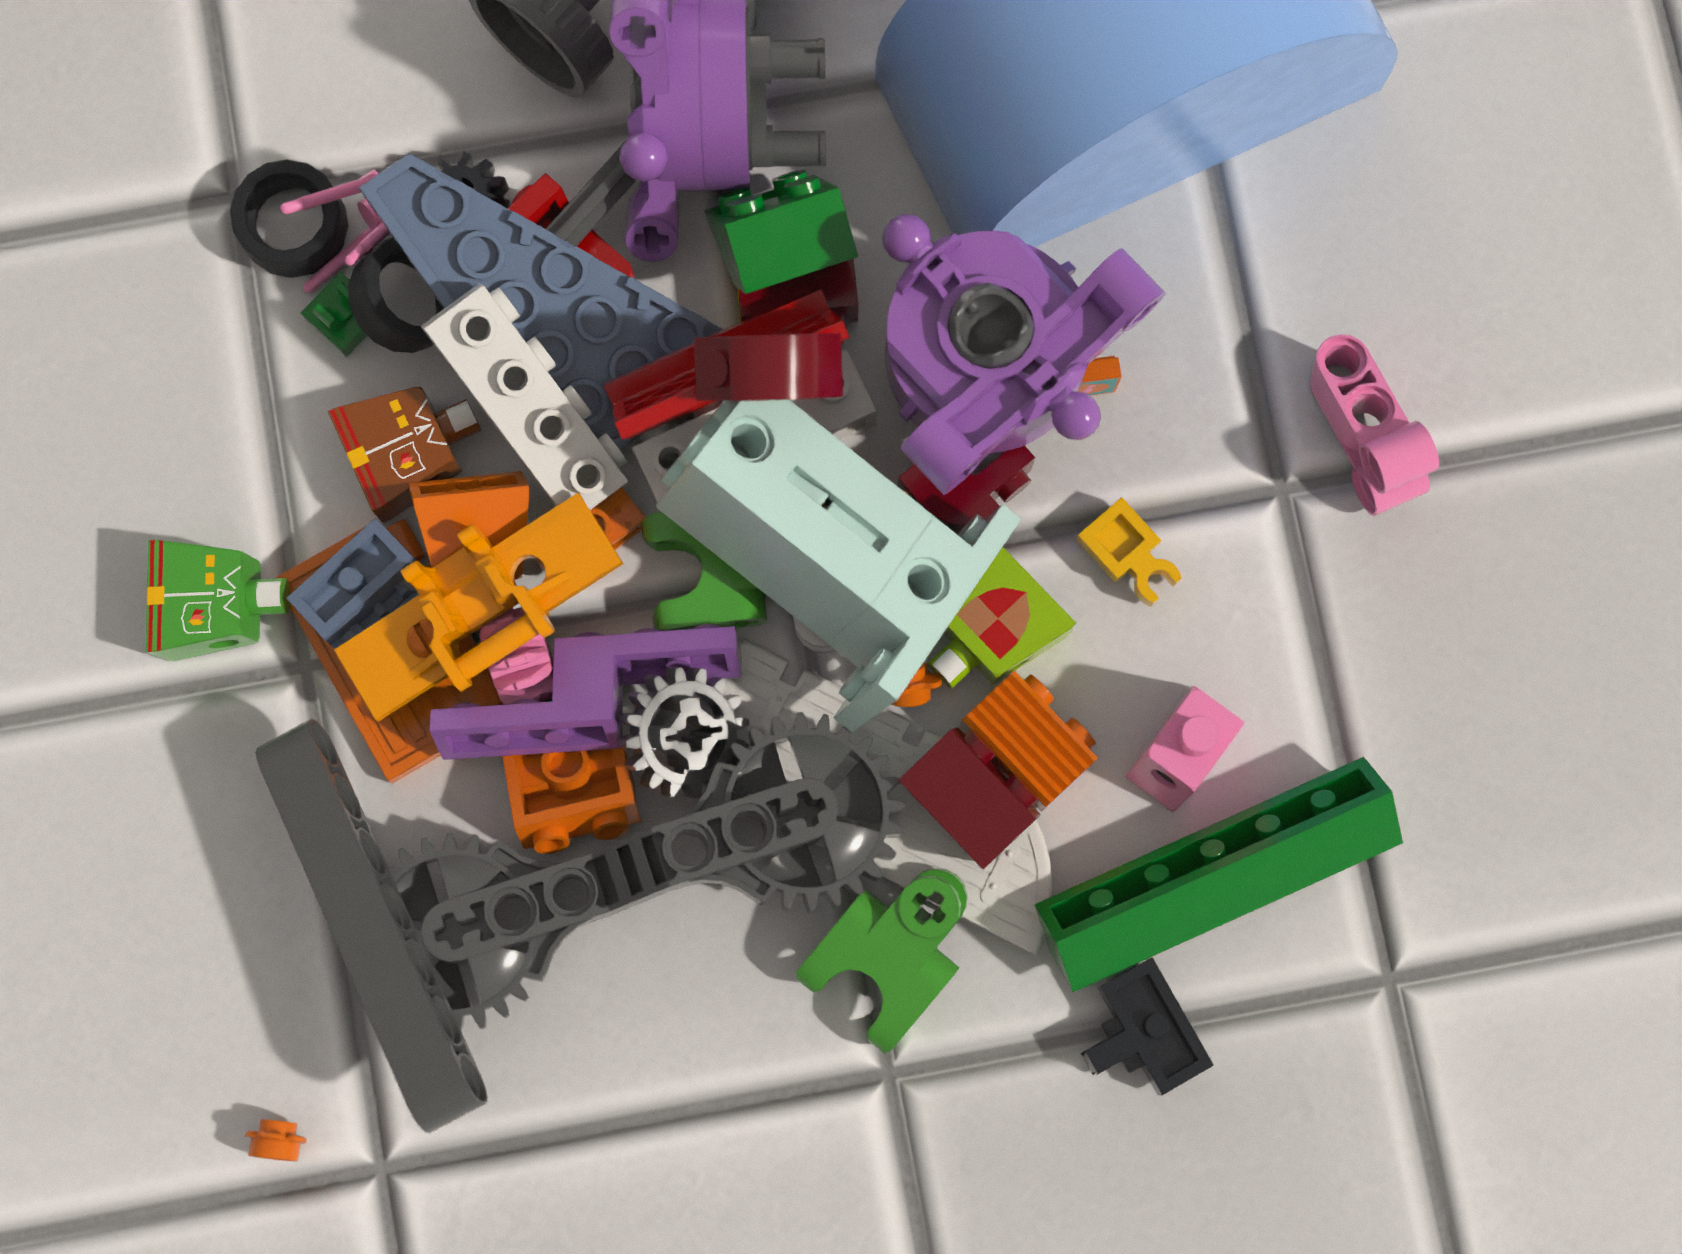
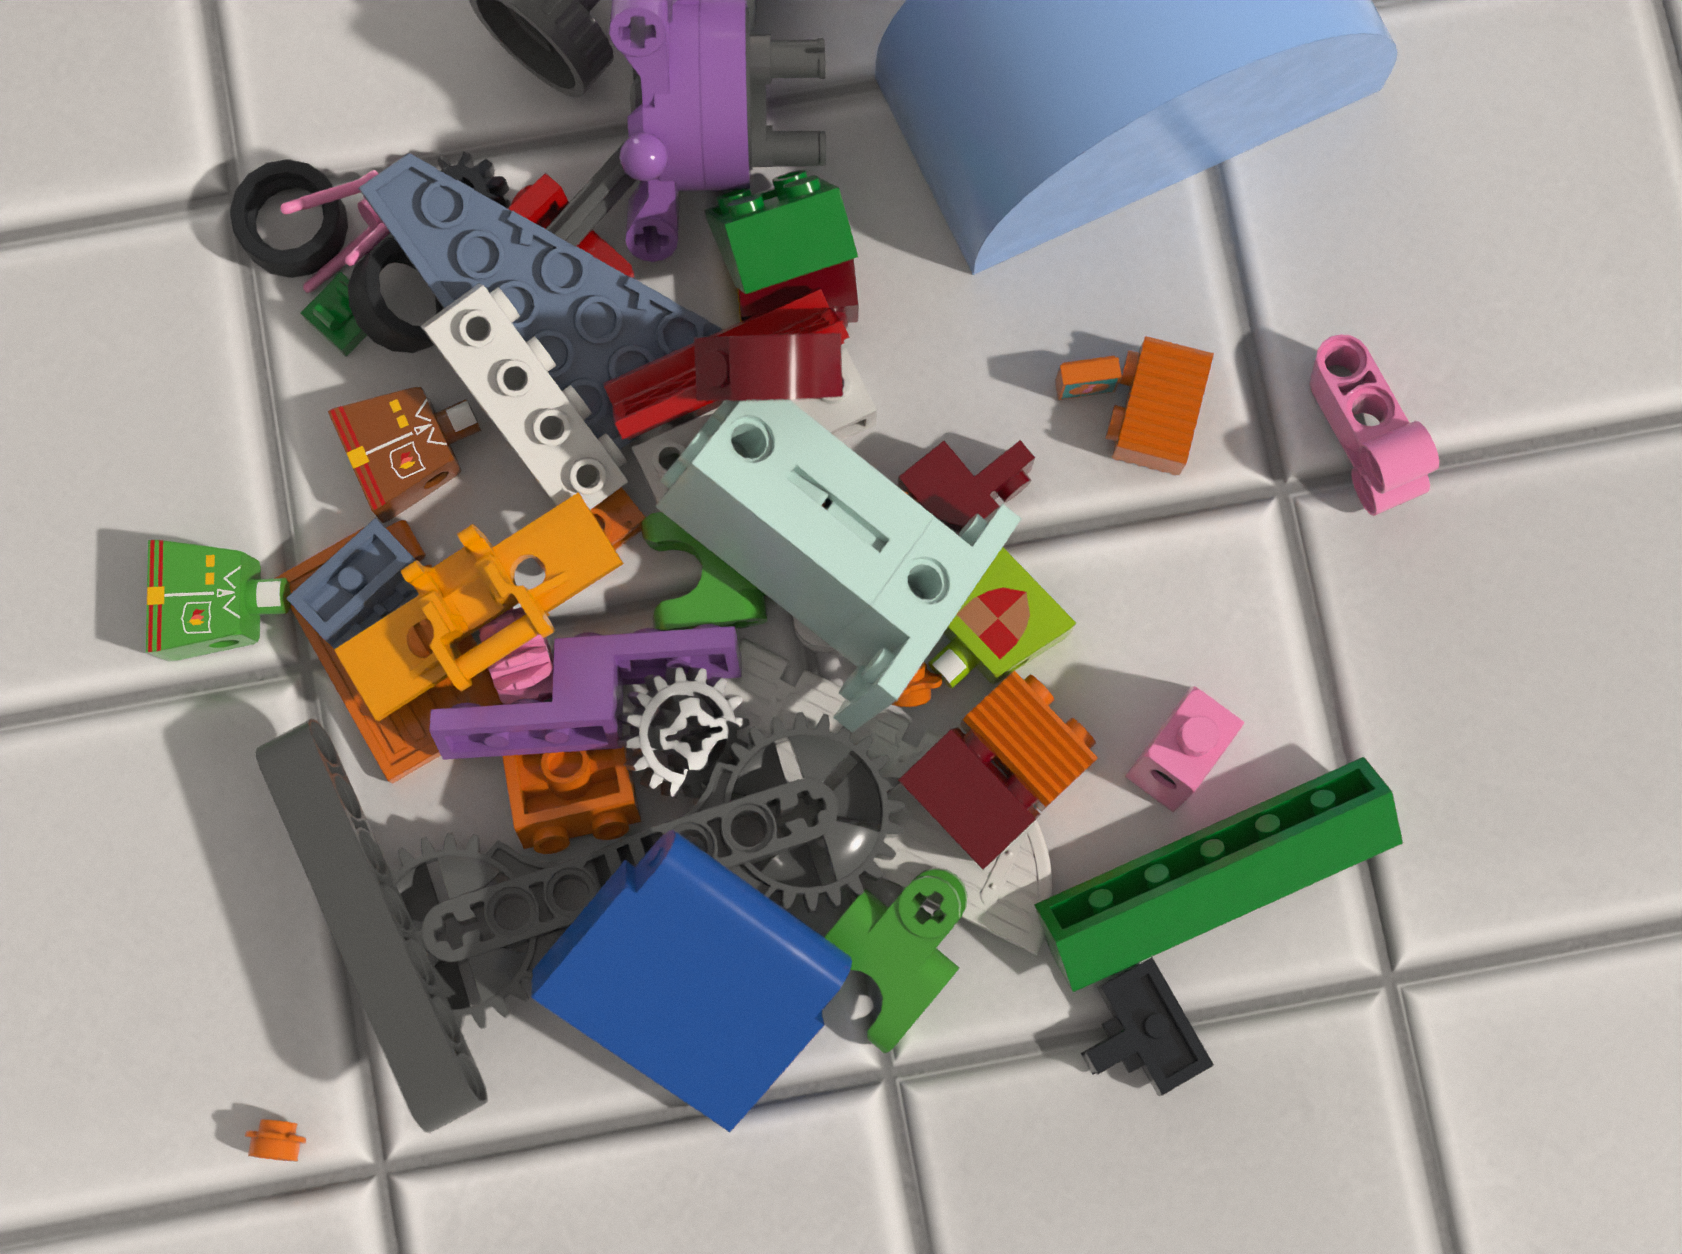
orange torso [409,471,529,580] -> none
medium lavender piece [882,214,1165,495] -> none
yellow plate [1076,497,1181,607] -> none
none -> blue piece [531,830,852,1132]
none -> orange brick [1105,336,1214,475]

